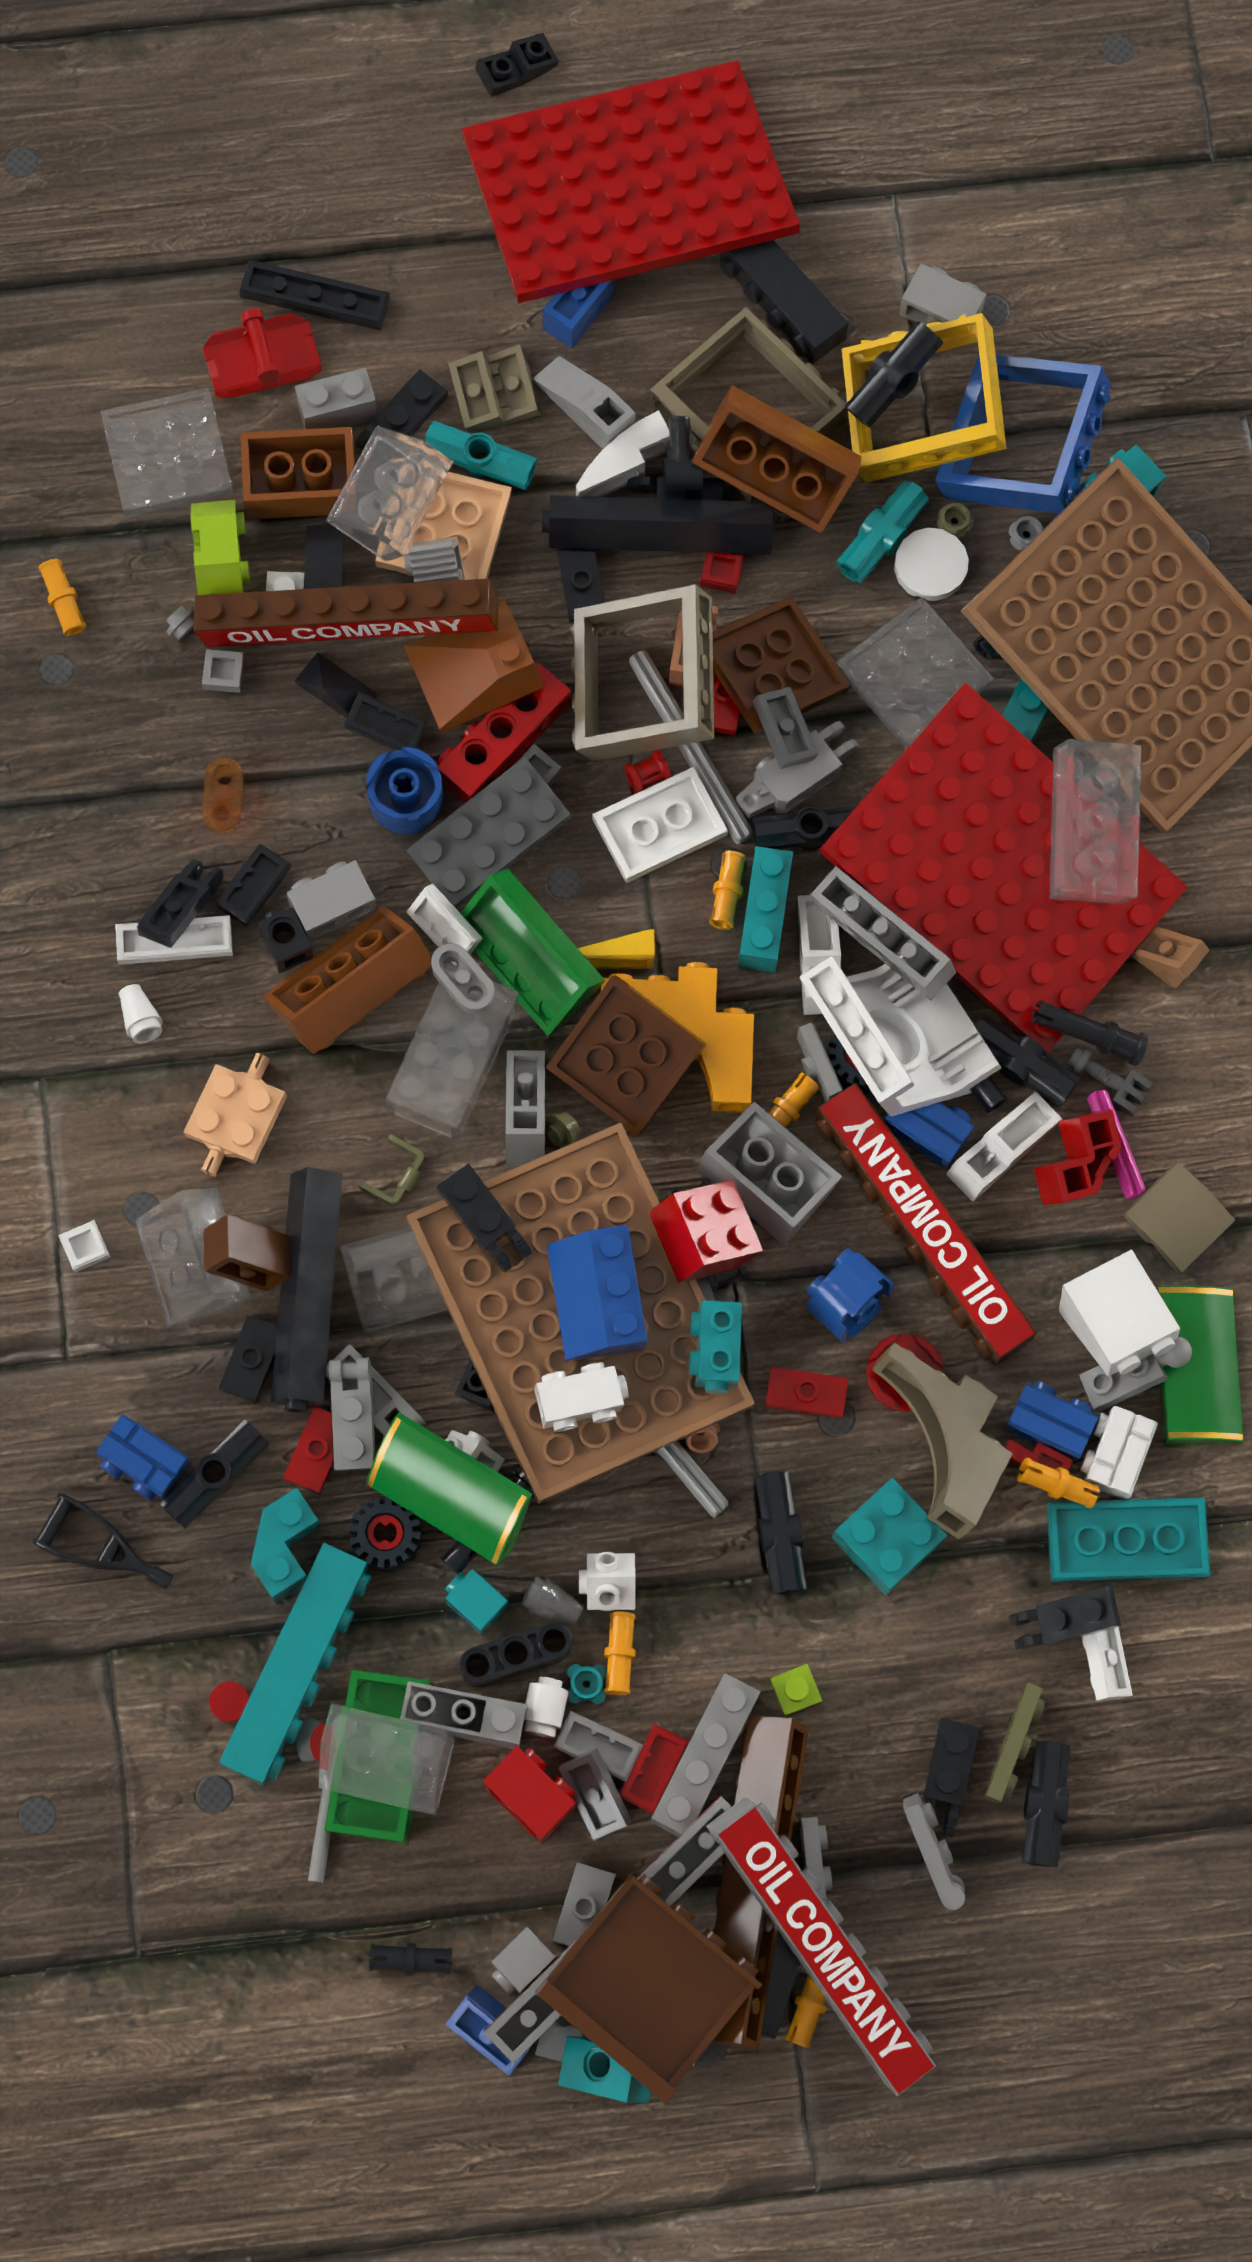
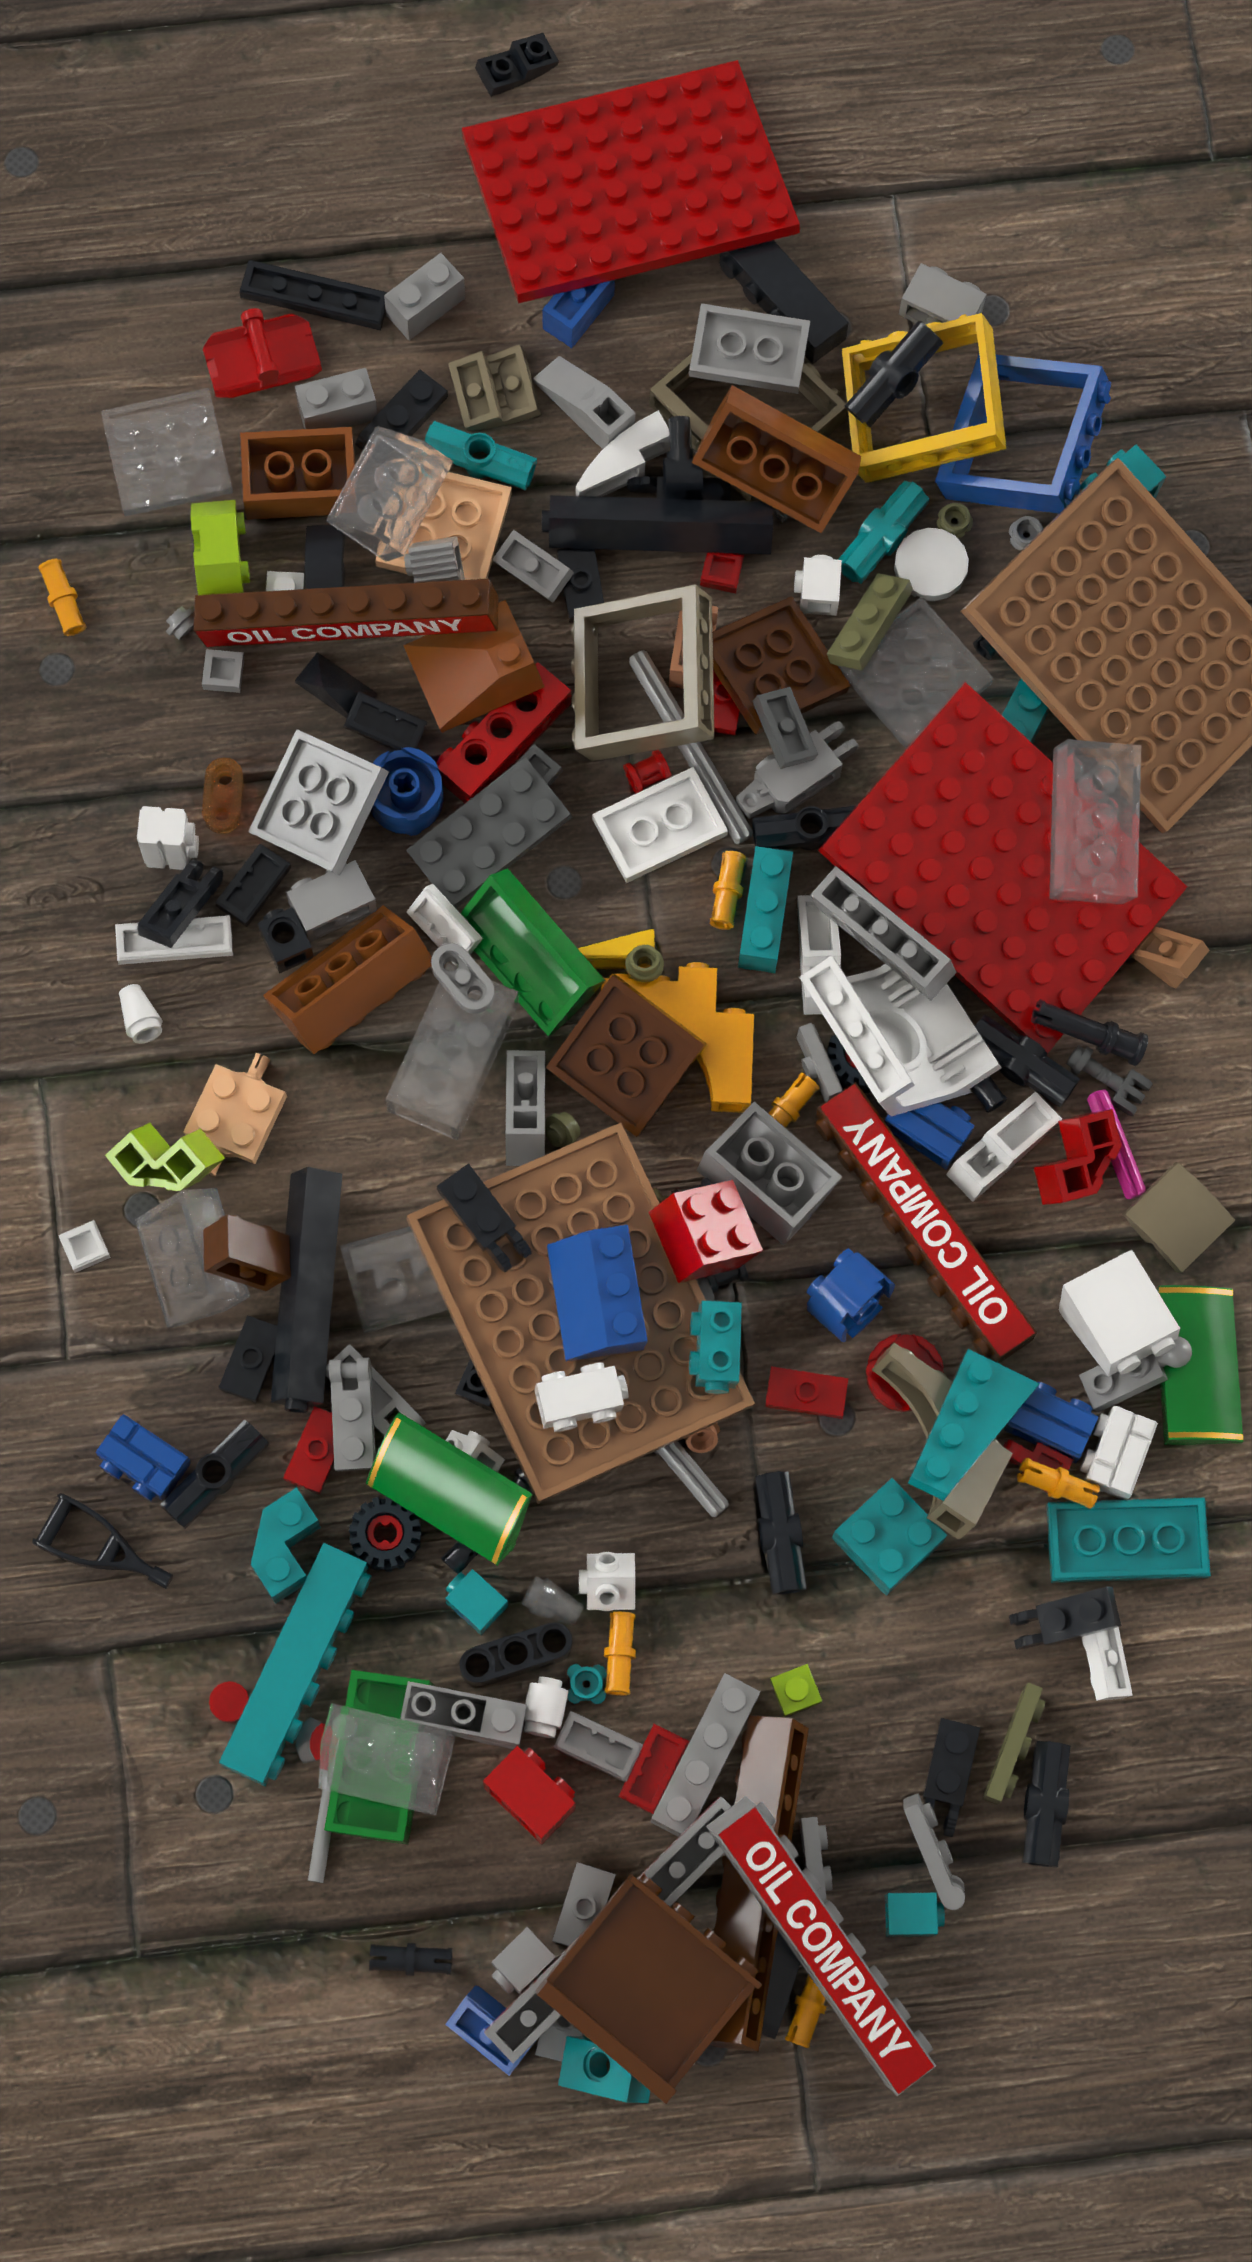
olive piece [358,1134,425,1207] -> none
dark grey plate [558,1748,632,1840] -> none
none -> lime brick [105,1123,225,1191]
none -> white brick [137,806,199,870]
none -> light grey plate [248,729,389,875]
none -> light grey brick [384,253,465,341]
none -> light grey plate [492,530,574,603]
none -> olive plate [625,945,664,982]
none -> light grey plate [689,303,810,394]
none -> white brick [794,555,842,616]
none -> olive plate [827,573,913,671]
none -> teal brick [884,1892,945,1937]
none -> teal wing [908,1349,1040,1501]

